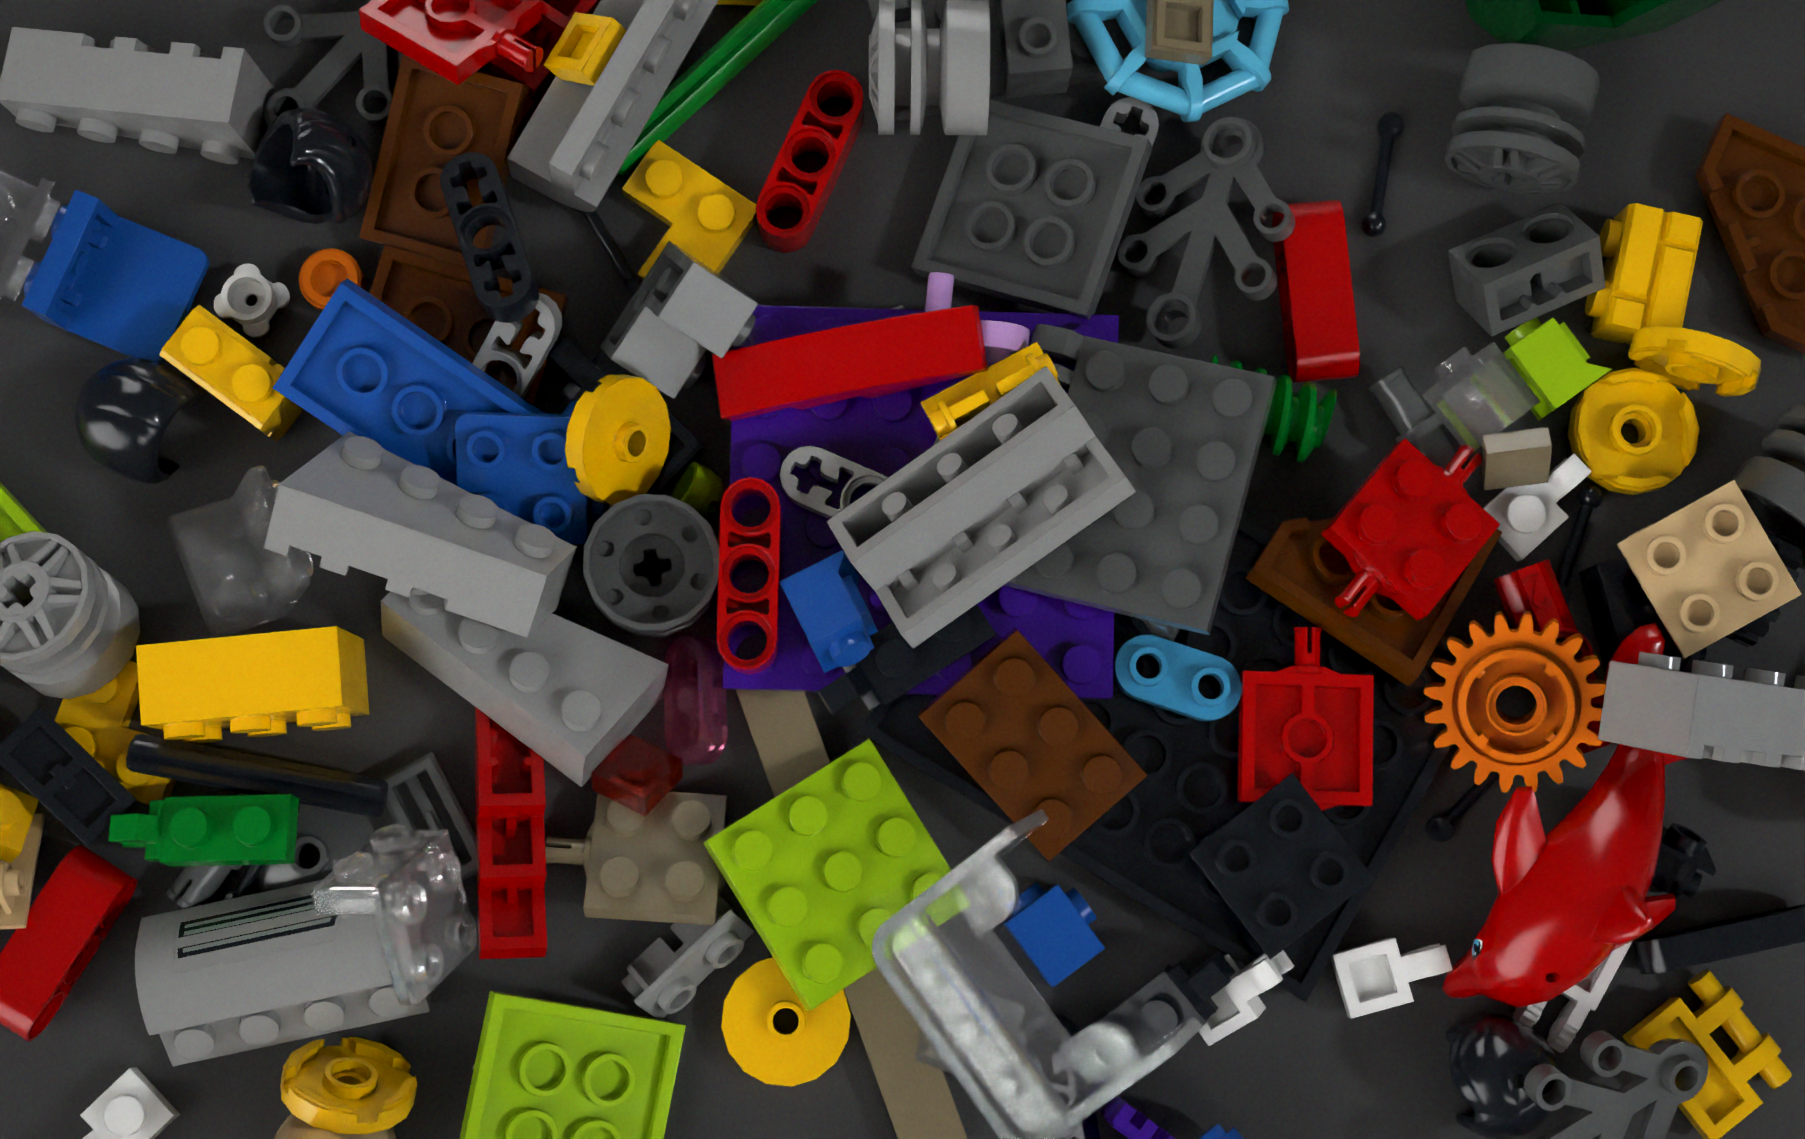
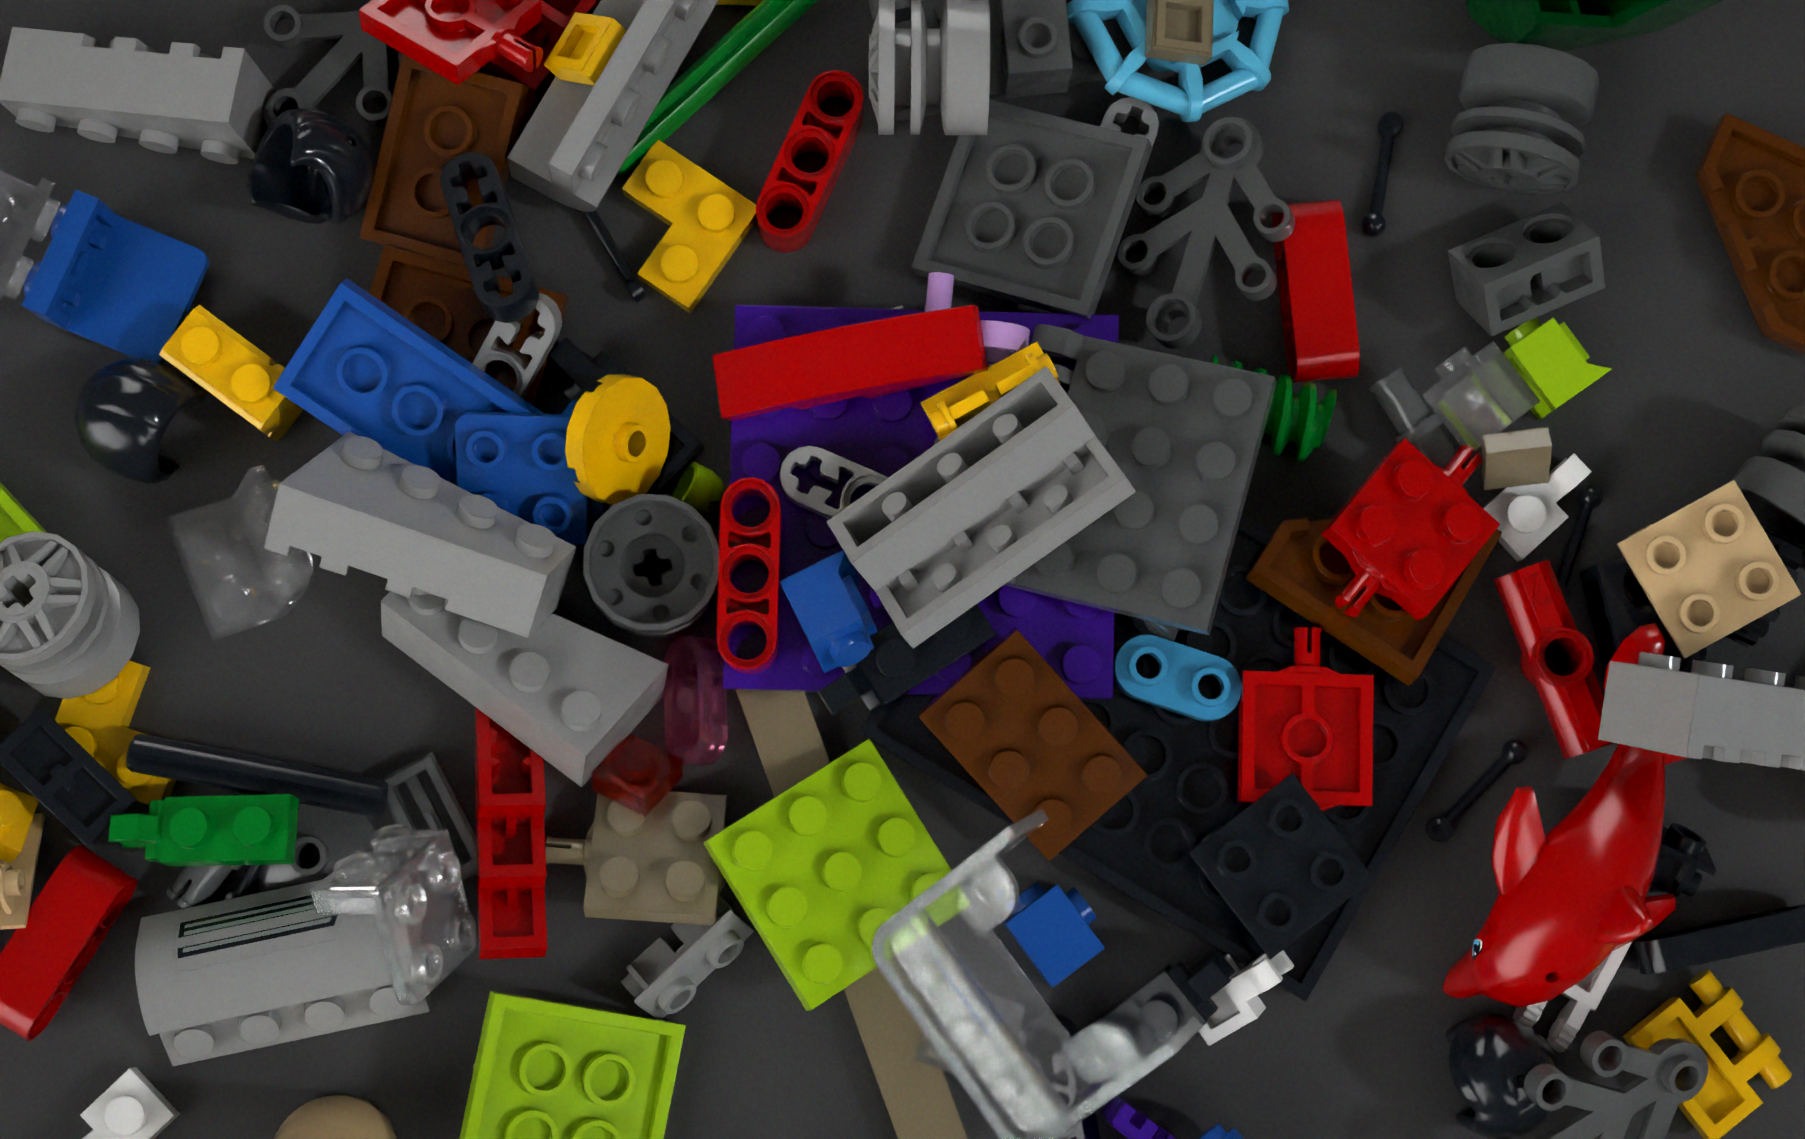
yellow brick [136,626,369,743] -> none
white plate [214,263,290,338] -> none
yellow plate [280,1037,417,1134] -> none
orange tile [298,248,366,312] -> none
brick [600,241,758,399] -> none
yellow plate [721,957,851,1087] -> none
white plate [1331,937,1453,1019] -> none
orange gear [1424,611,1607,793] -> none
yellow plate [1567,367,1699,495] -> none
yellow brick [1585,203,1703,345] -> none
yellow plate [1628,326,1762,397] -> none

